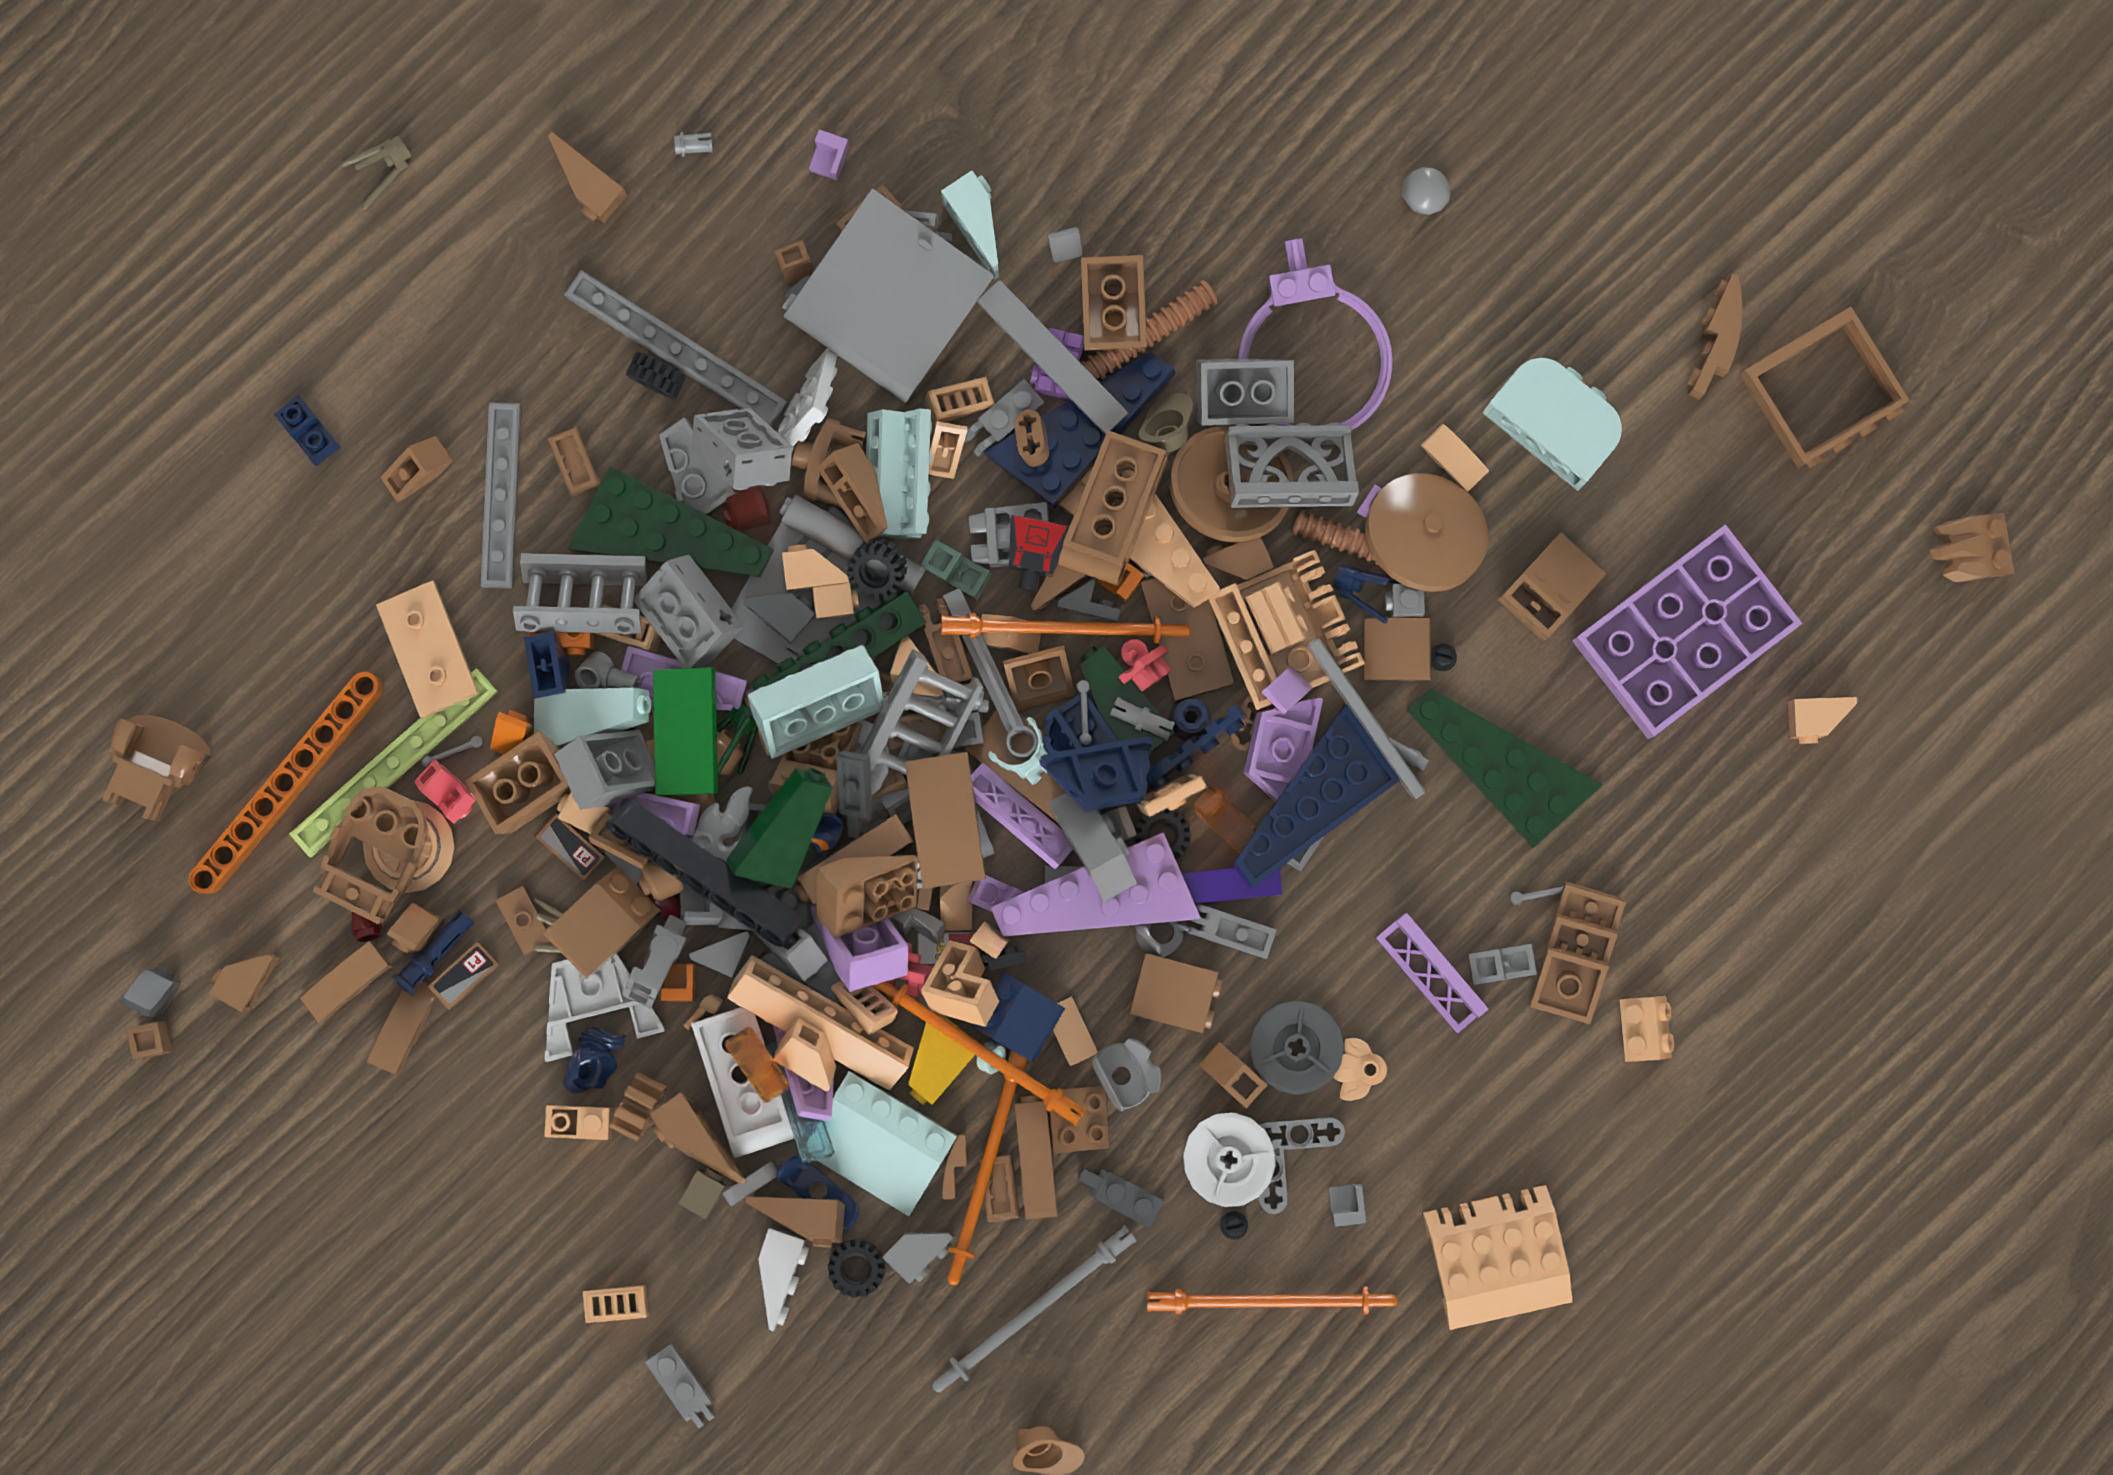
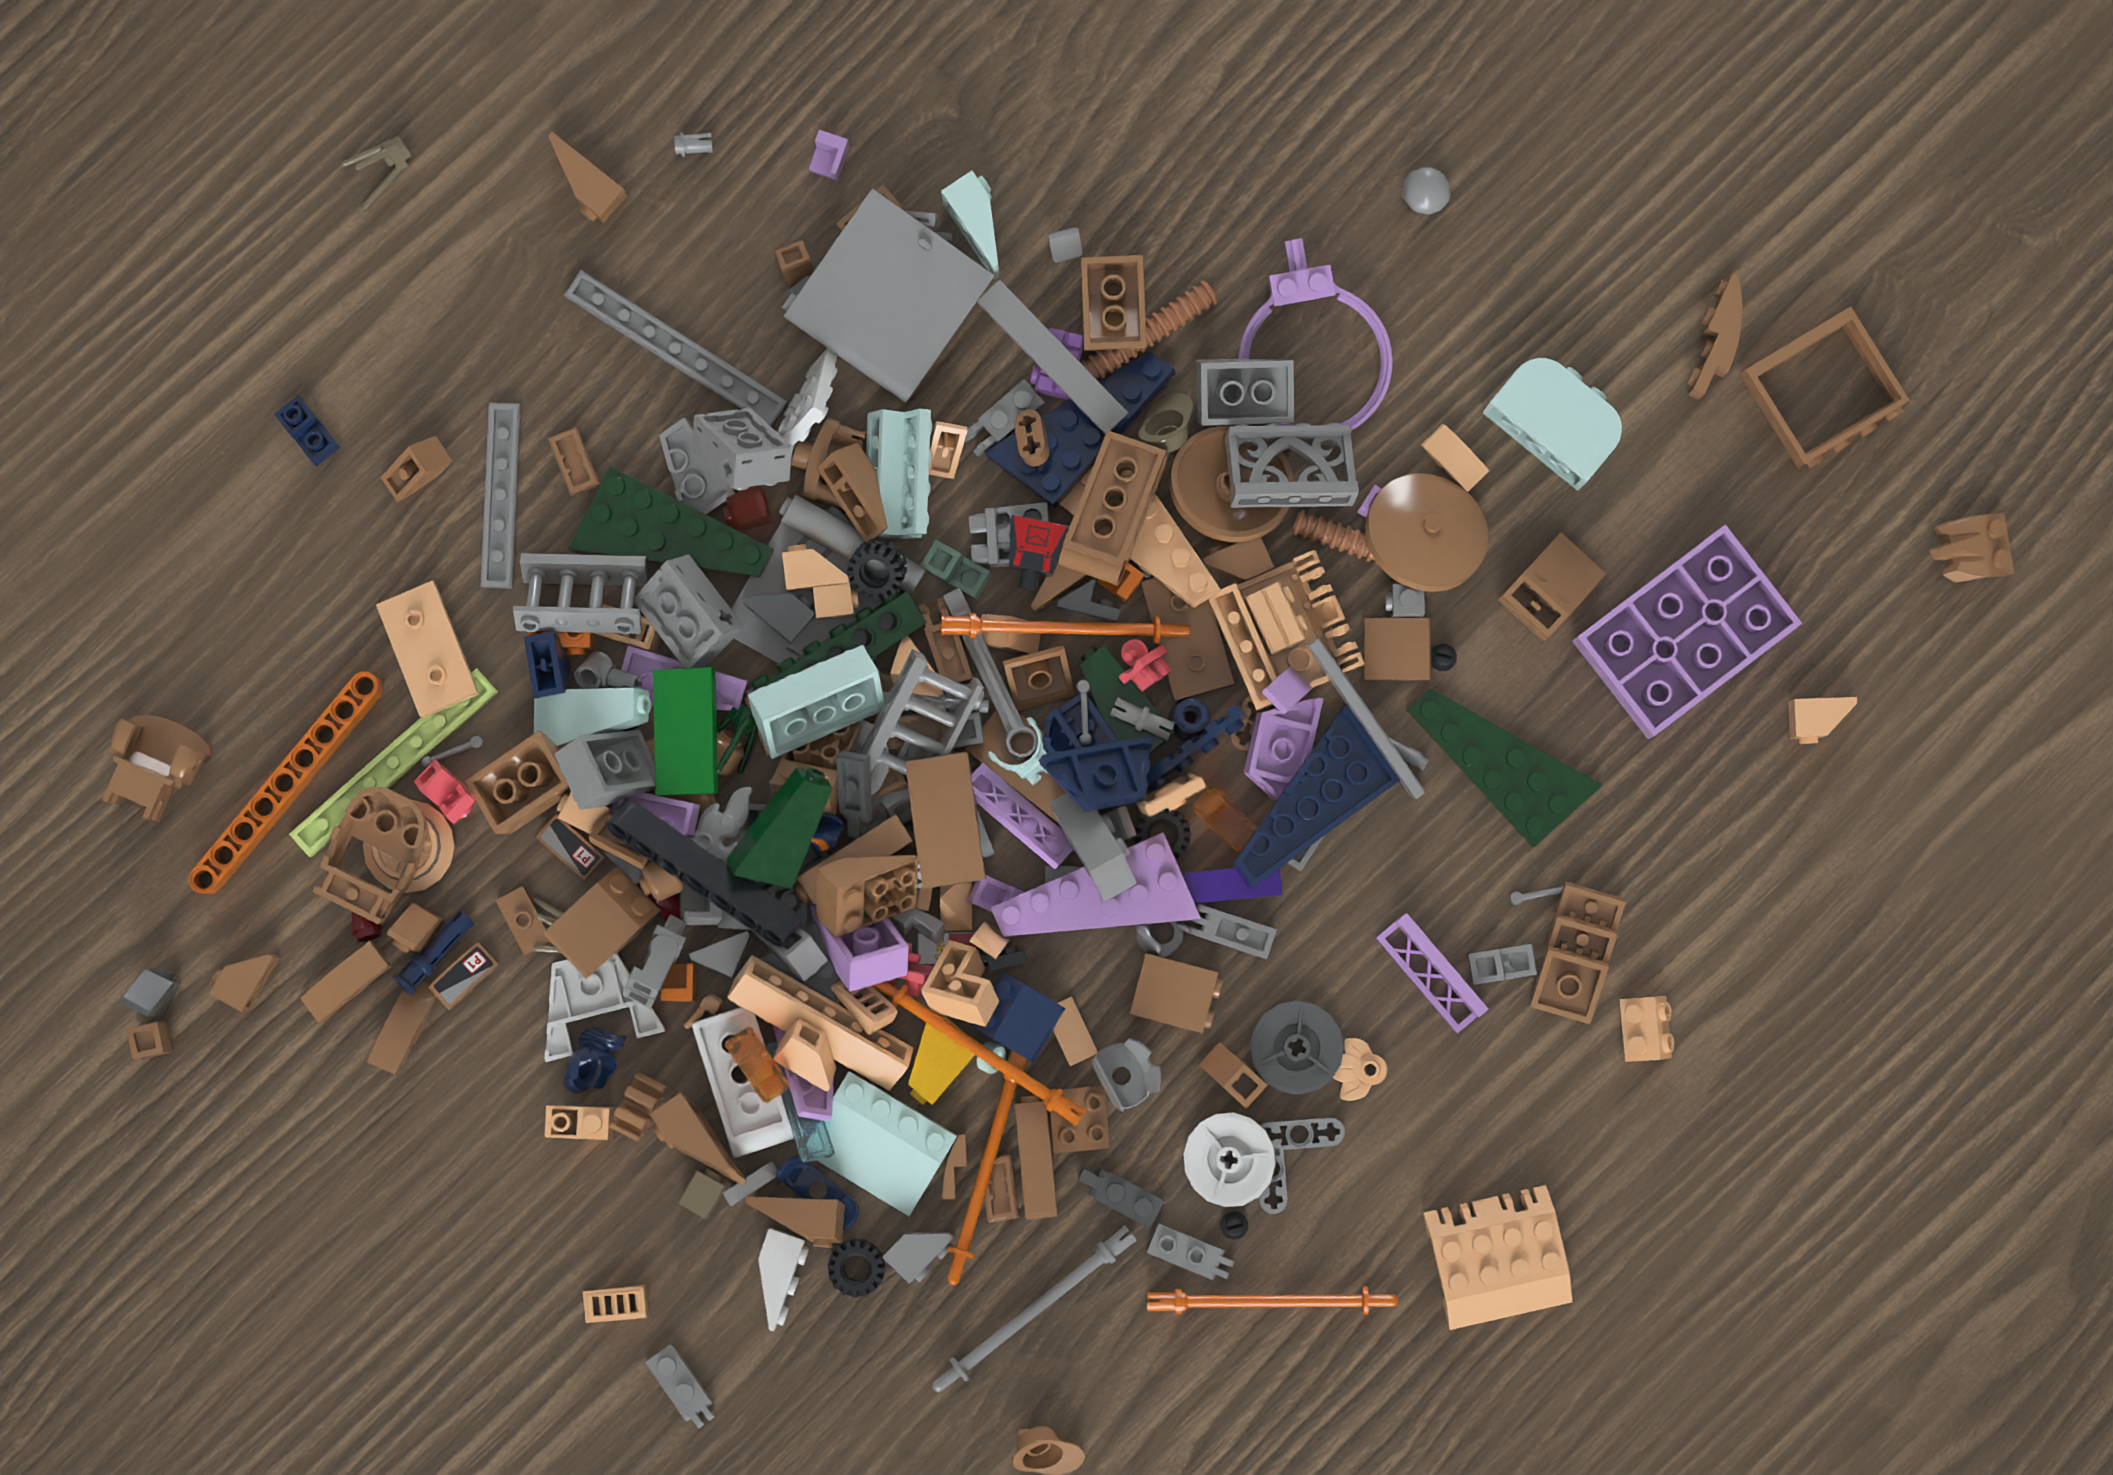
orange slope [490,709,534,755] -> none
black tyre [626,352,687,399] -> none
light nougat slope [924,377,995,425] -> none
light grey panel [1329,1184,1366,1227] -> none
dark blue plant [1334,564,1401,624] -> none
none -> light grey hinge [1147,1223,1235,1280]

